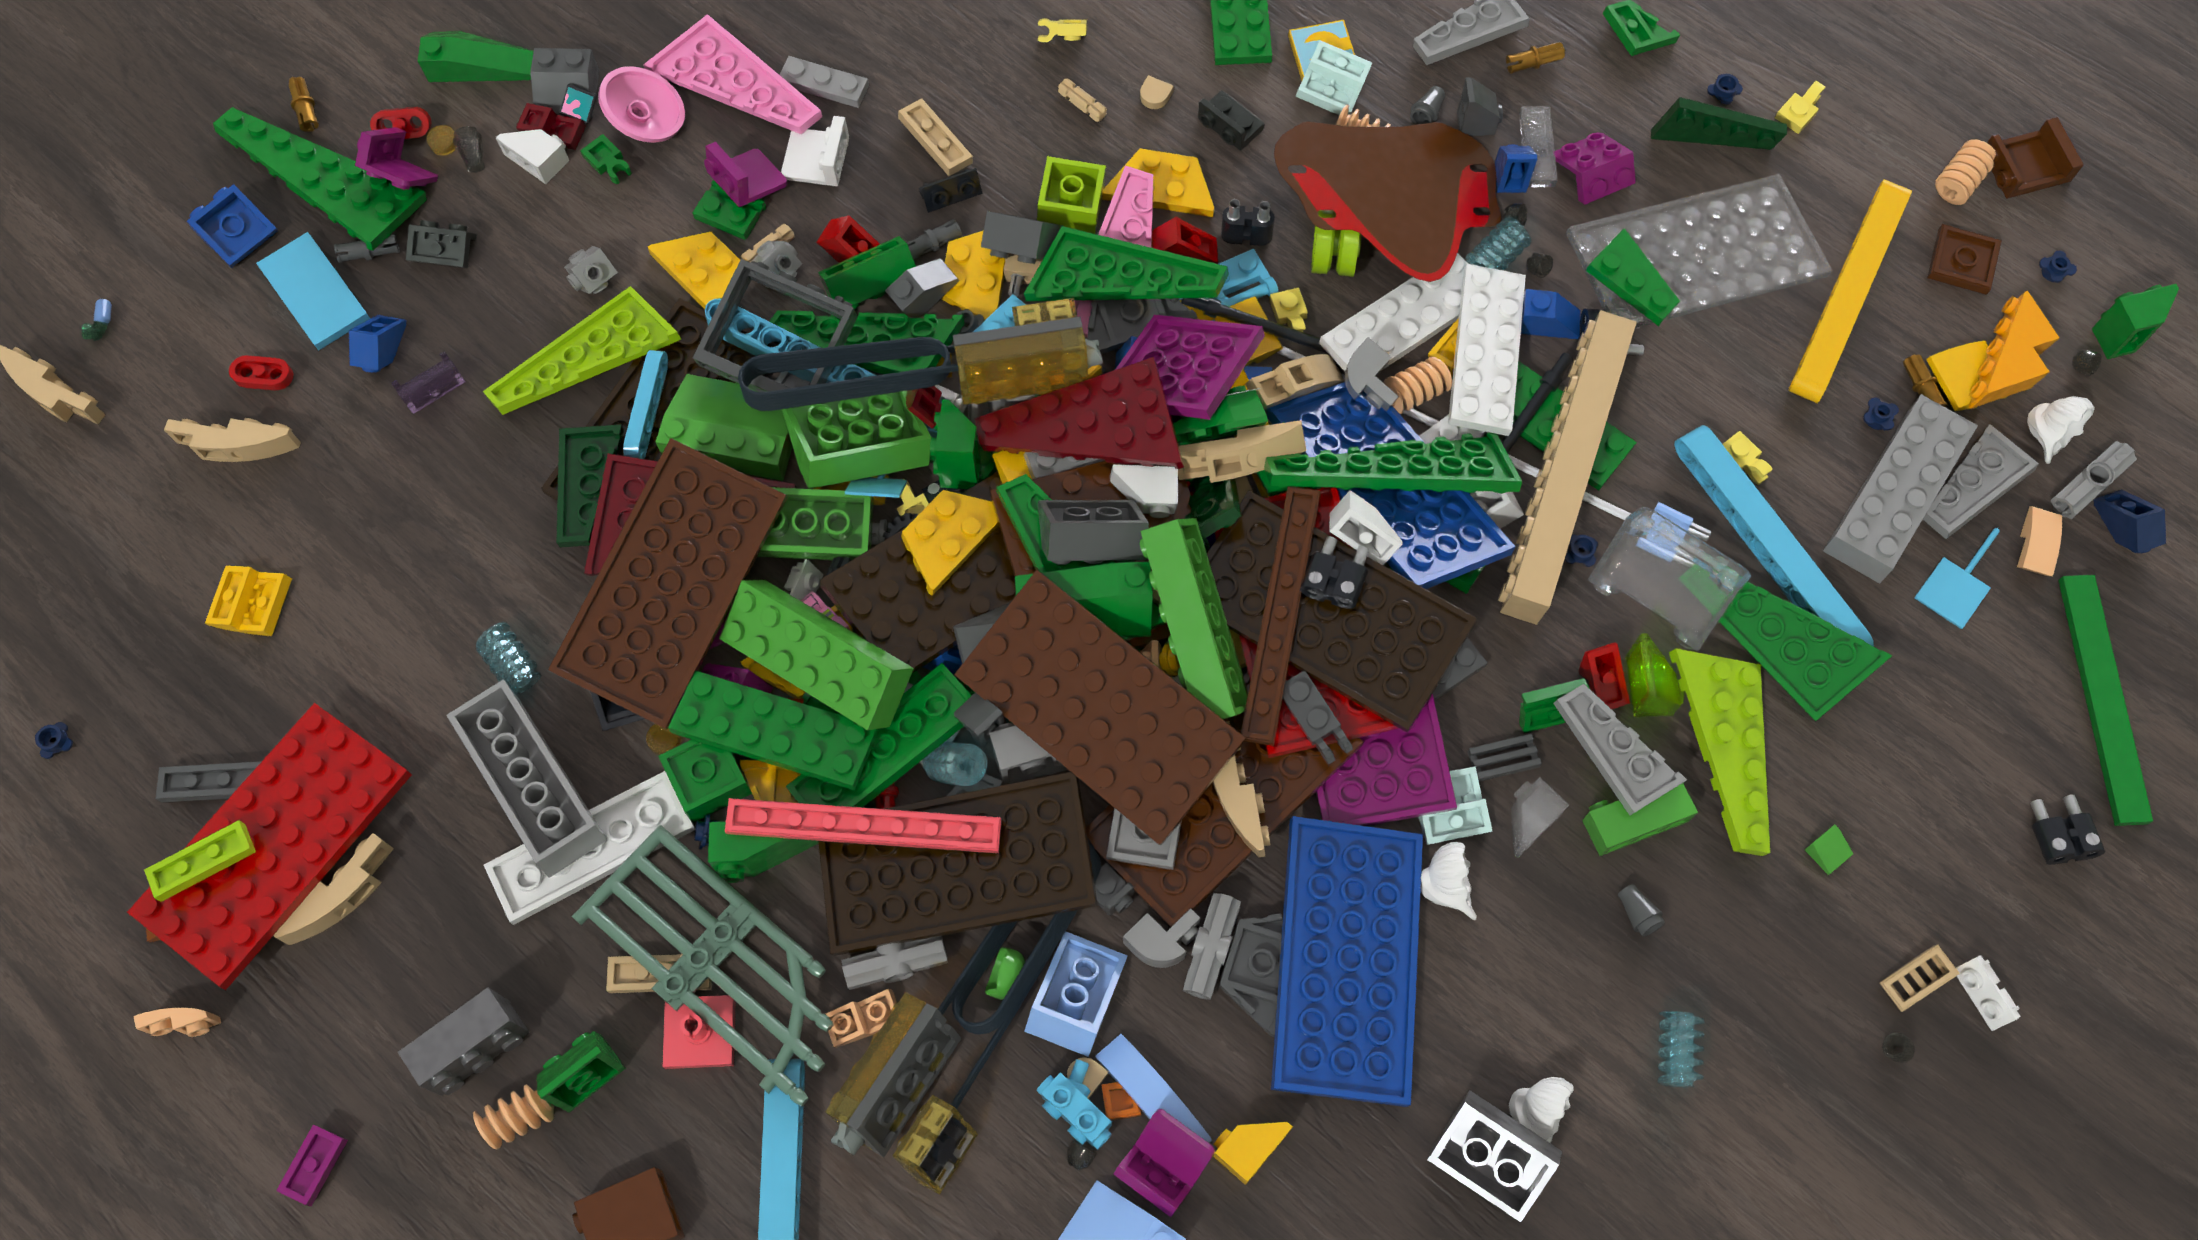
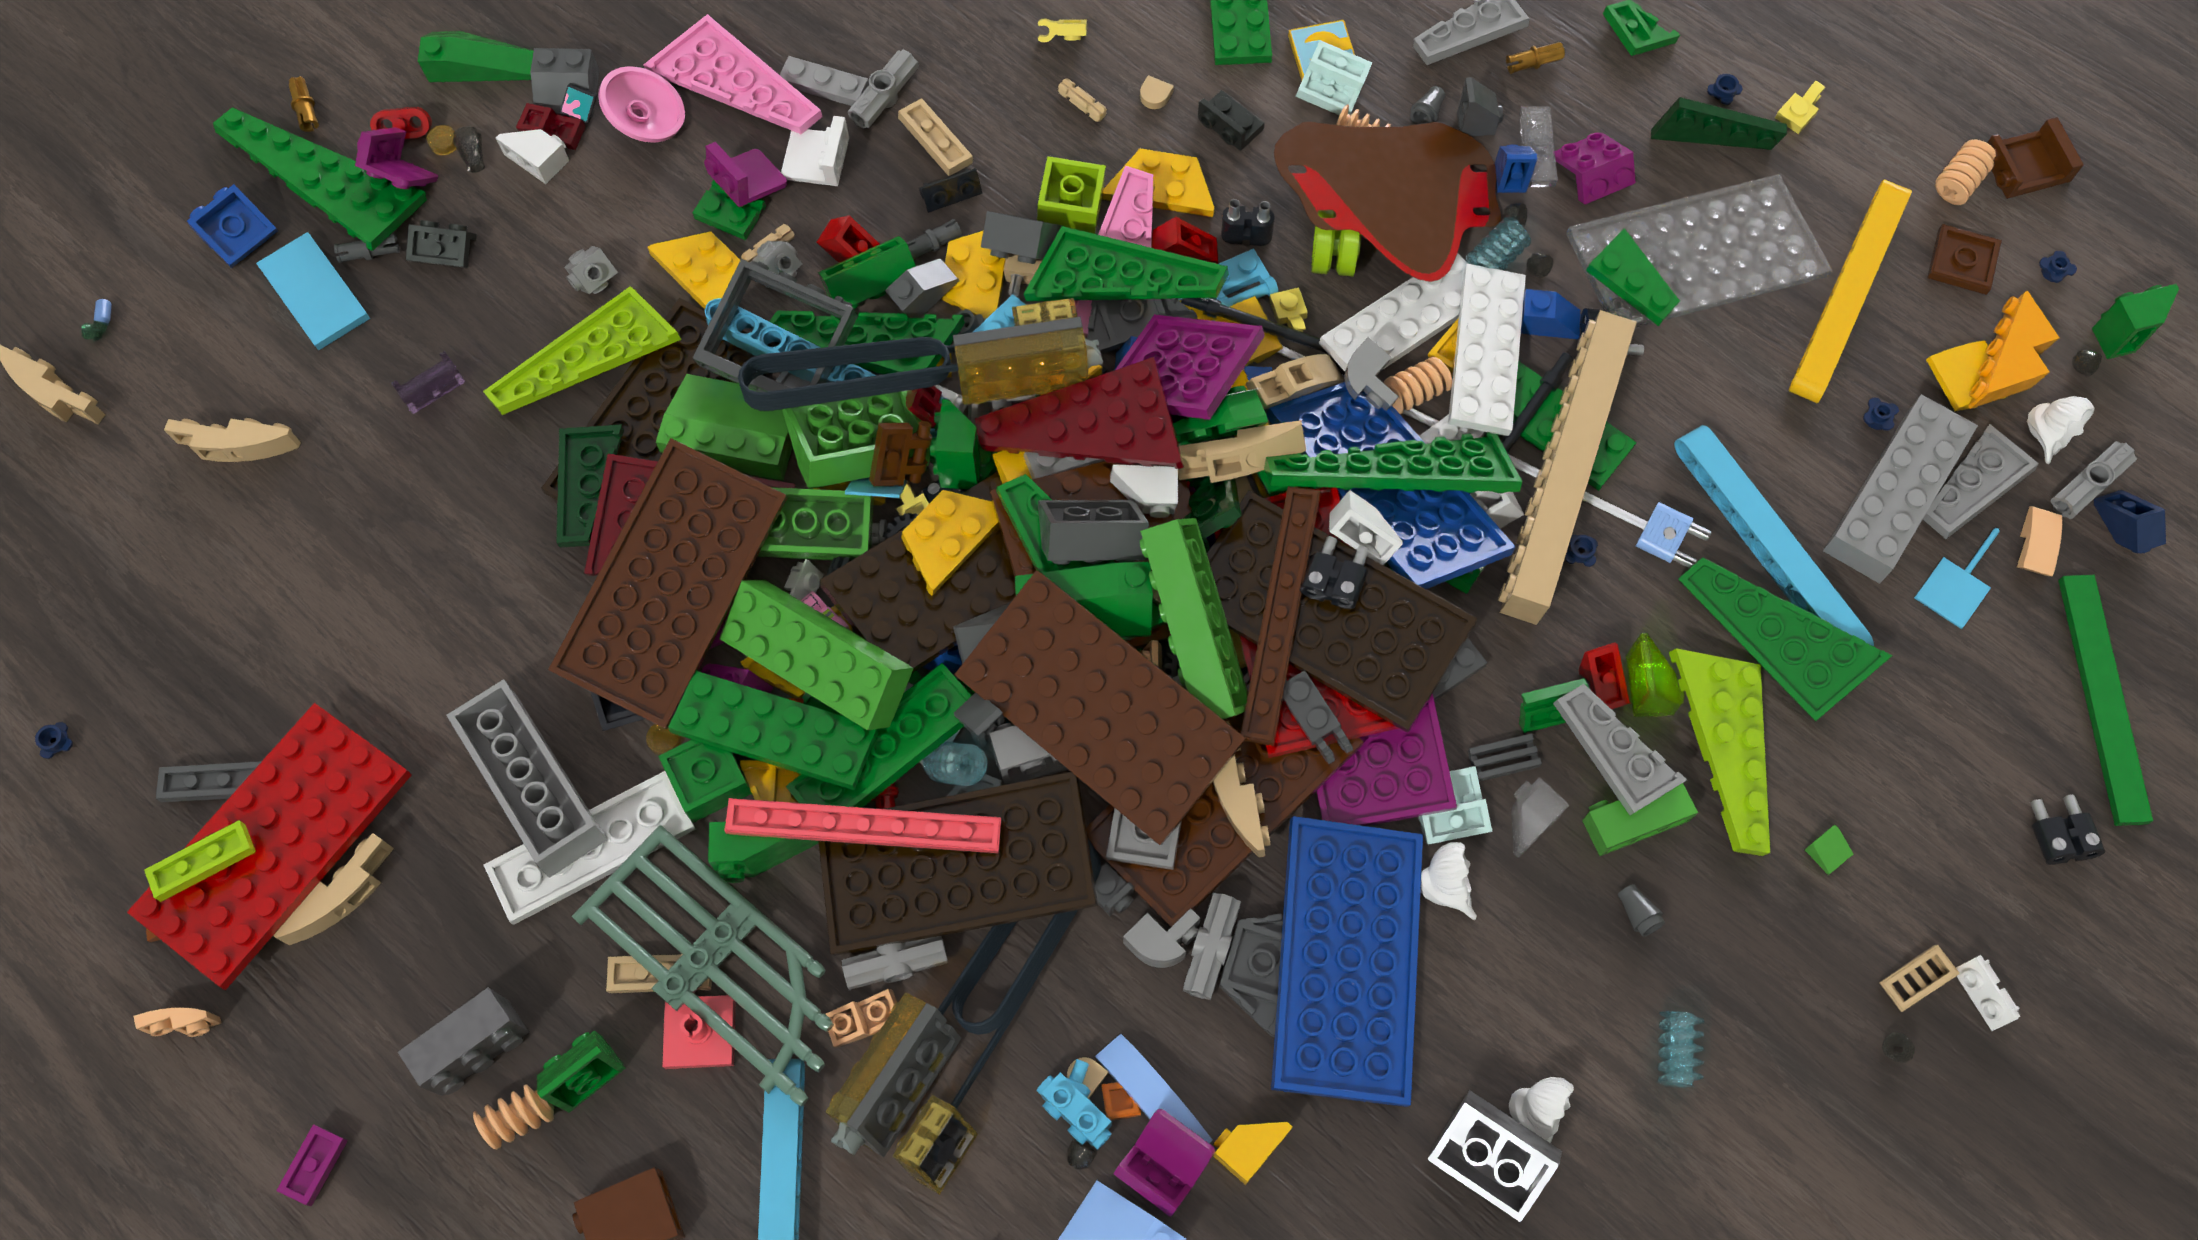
yellow slope [205,566,292,636] -> none
red plate [229,355,293,391] -> none
blue slope [349,315,406,372] -> none
clear light blue piece [476,622,542,694] -> none
green plate [580,134,632,185] -> none
medium azure beam [623,350,668,459] -> none
dark blue plate [694,814,718,850] -> none
bright green hair [985,947,1026,1000] -> none
light blue slope [1024,931,1128,1057] -> none
yellow plate [1159,643,1180,676] -> none
clear windscreen [1588,507,1751,651] -> none
light yellow plate [1723,431,1773,485] -> none
pearl gold axle [1903,354,1947,407] -> none
none -> light grey piece [848,49,919,129]
none -> reddish brown plate [869,421,932,486]

